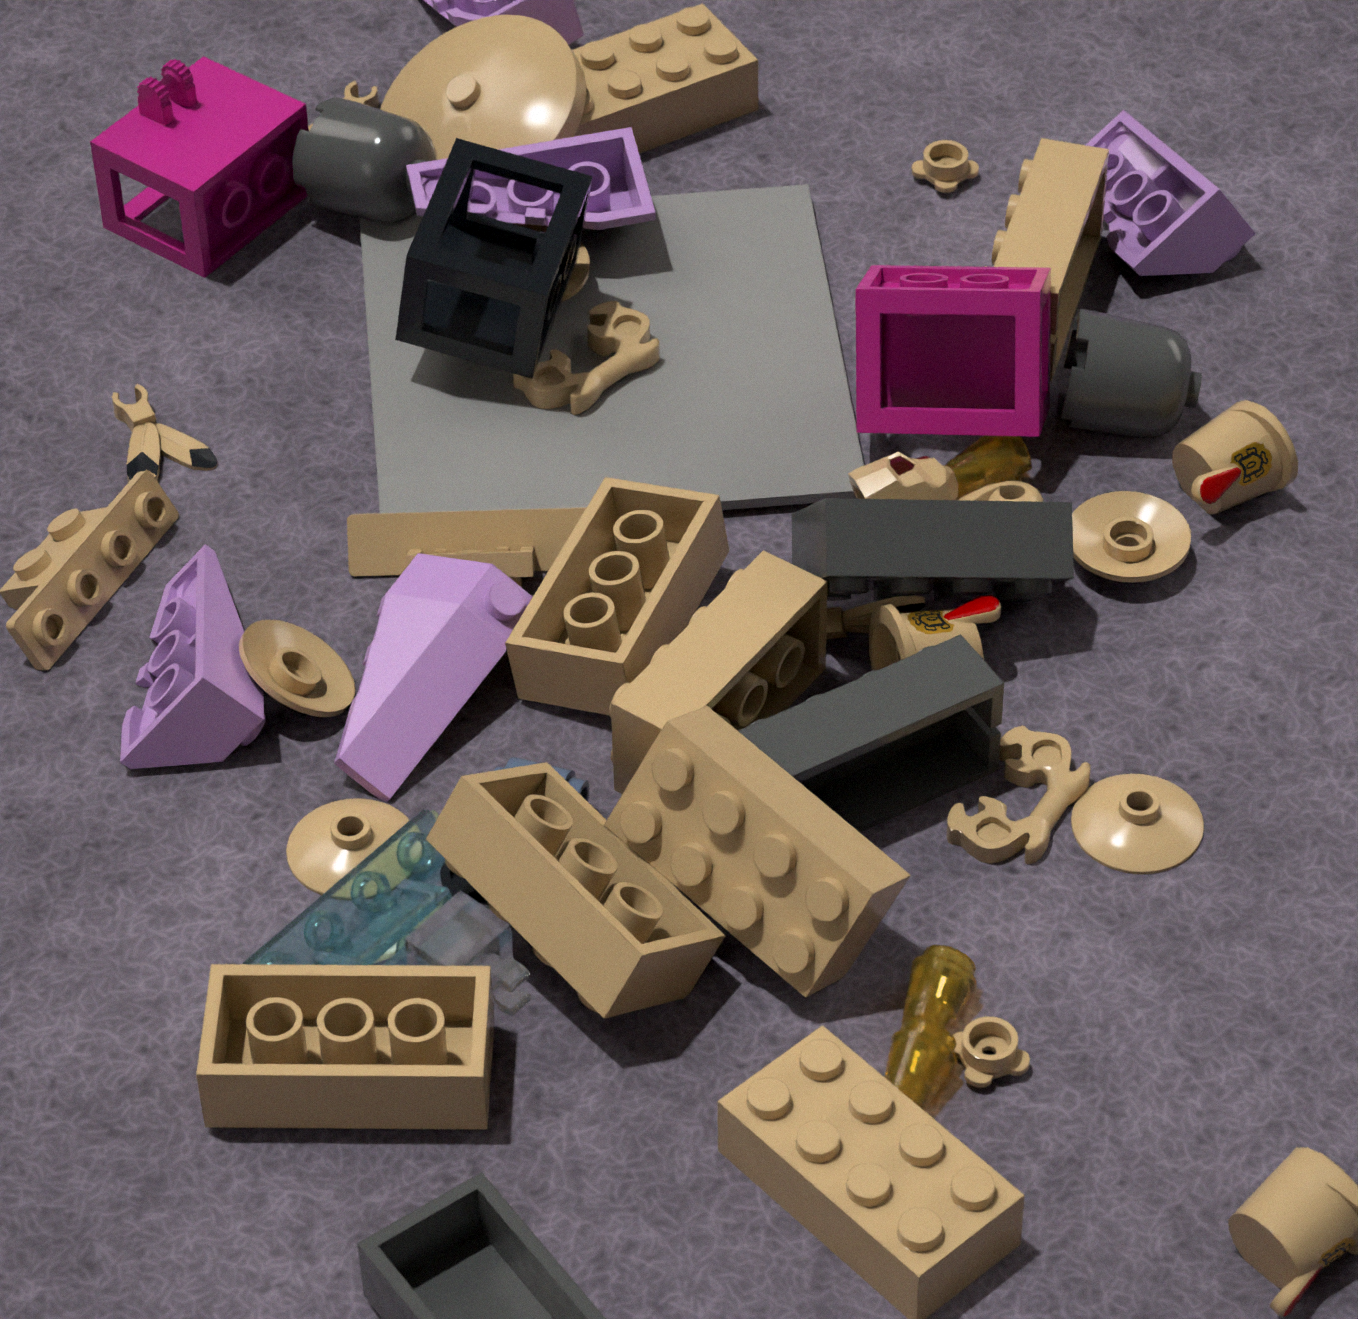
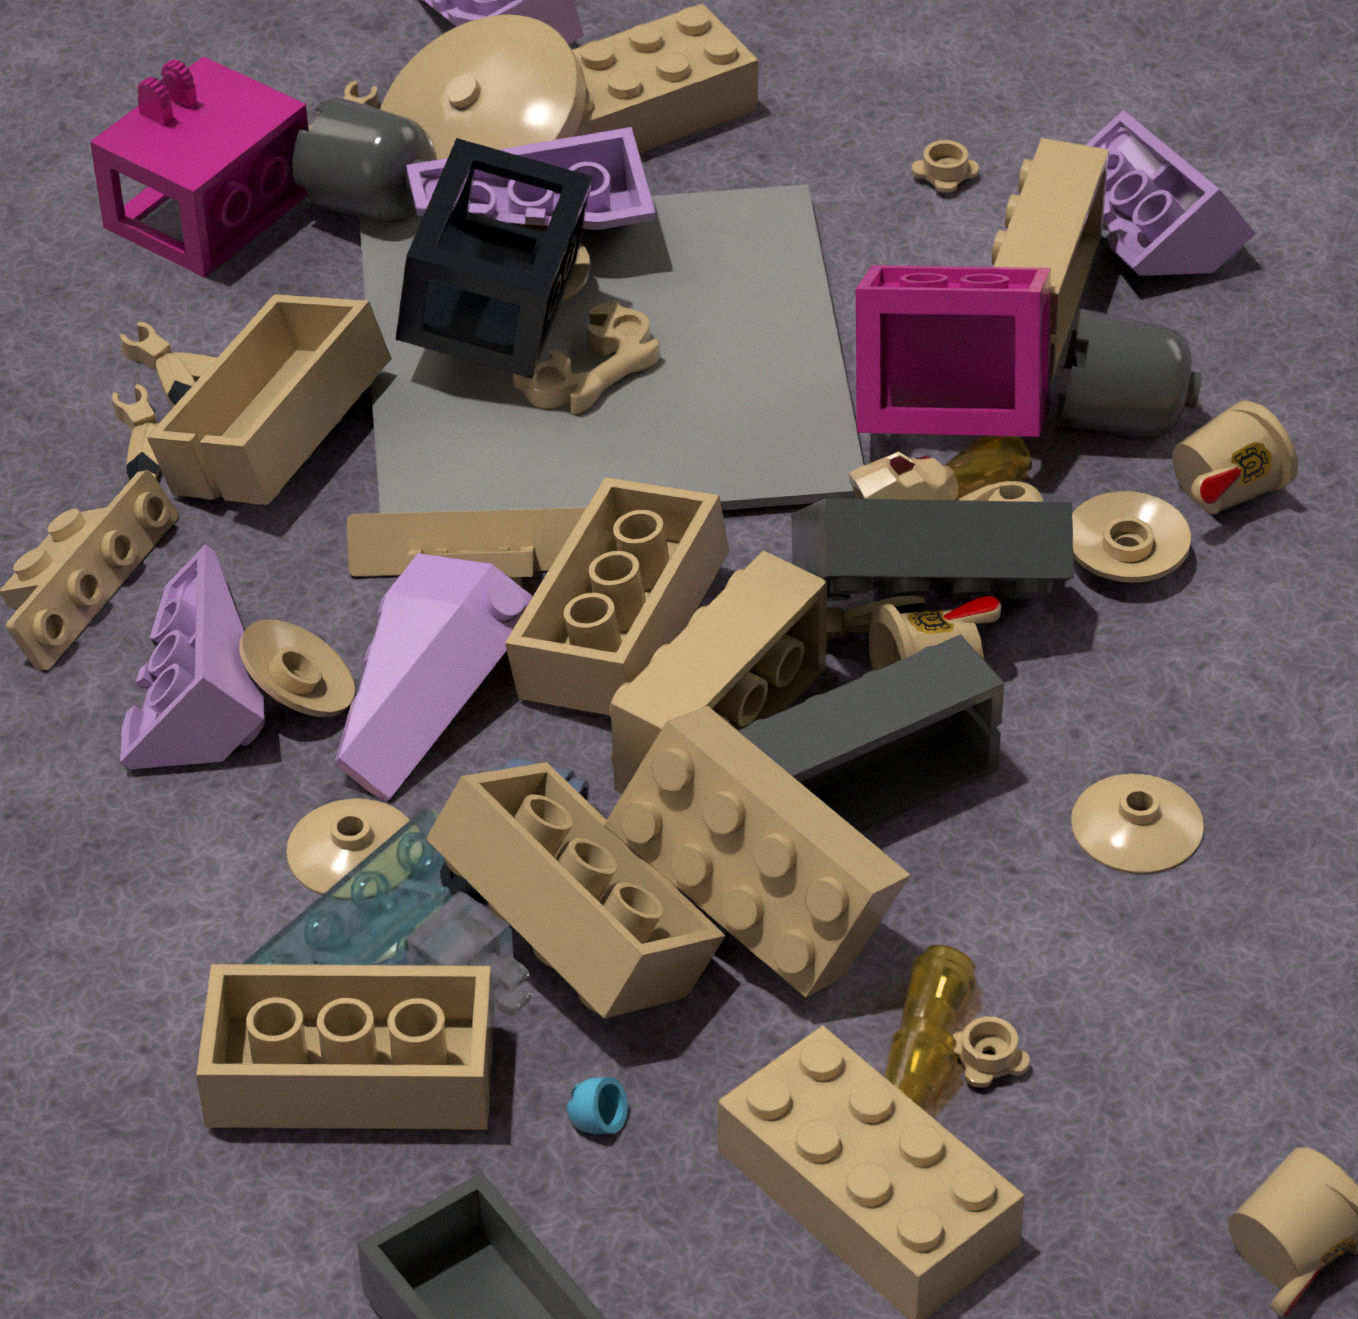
tan helmet [946,725,1091,864] -> none
none -> tan piece [120,322,217,408]
none -> tan piece [147,294,392,505]
none -> medium azure hinge [566,1077,628,1135]

